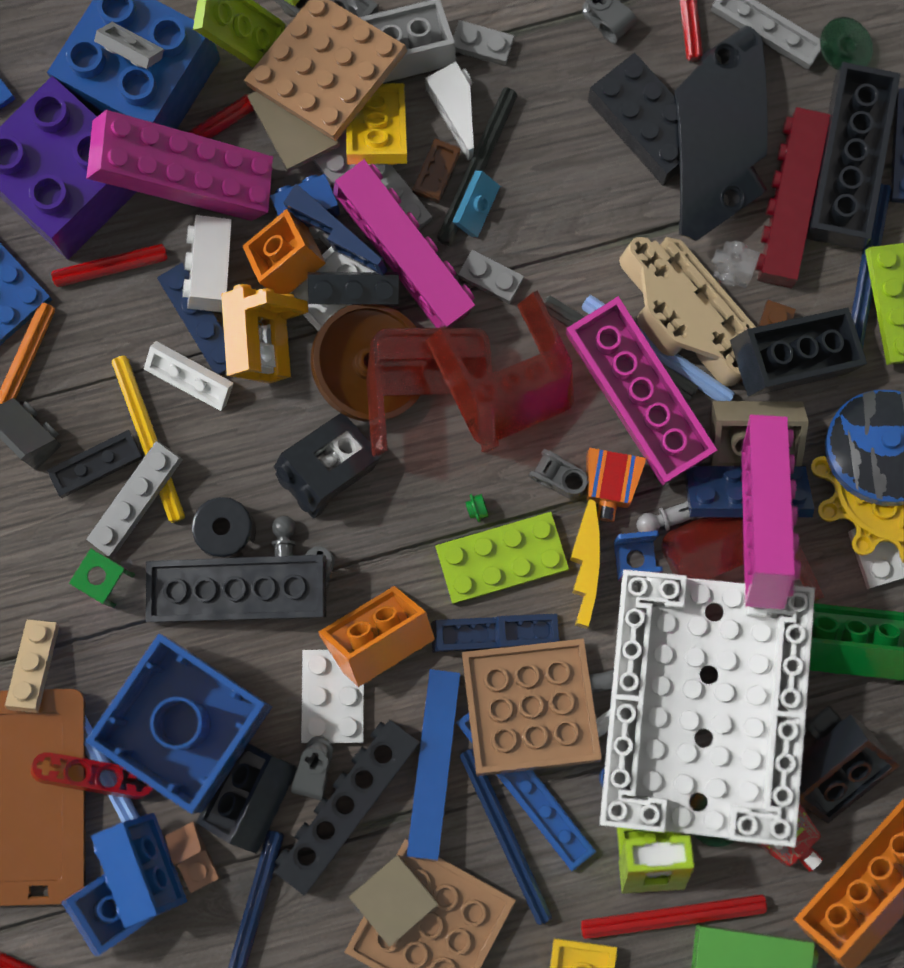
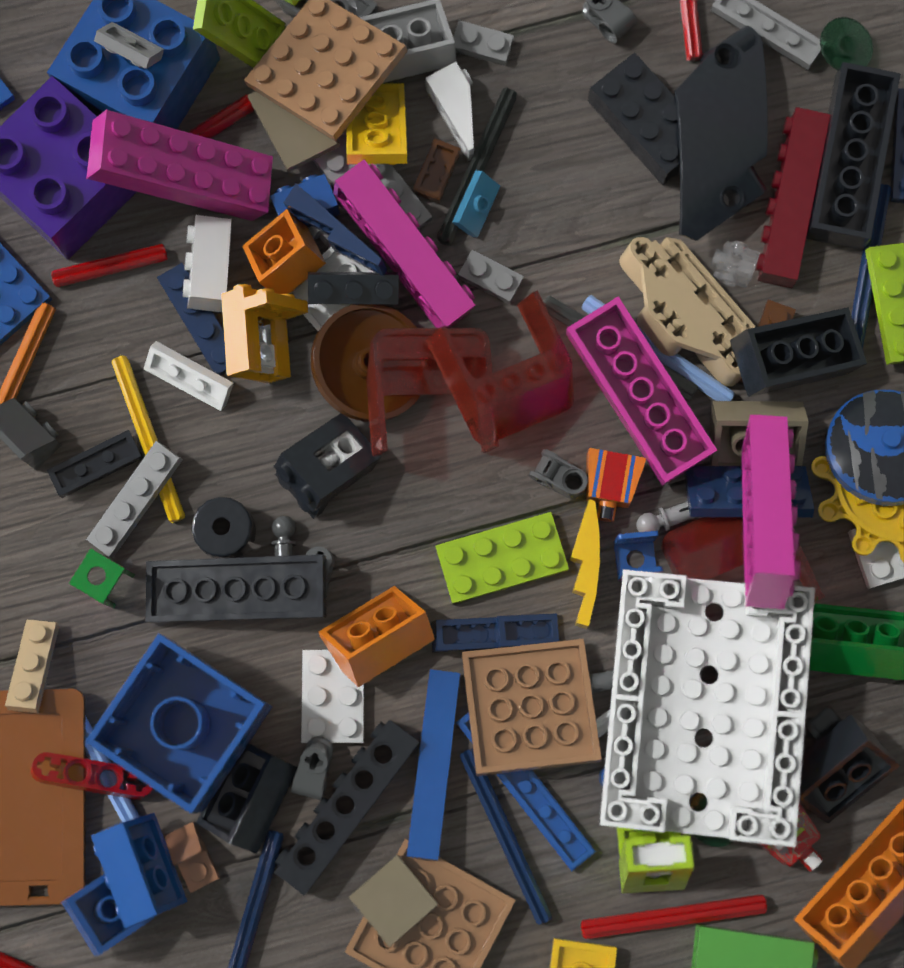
green plate [465,494,489,522] -> none

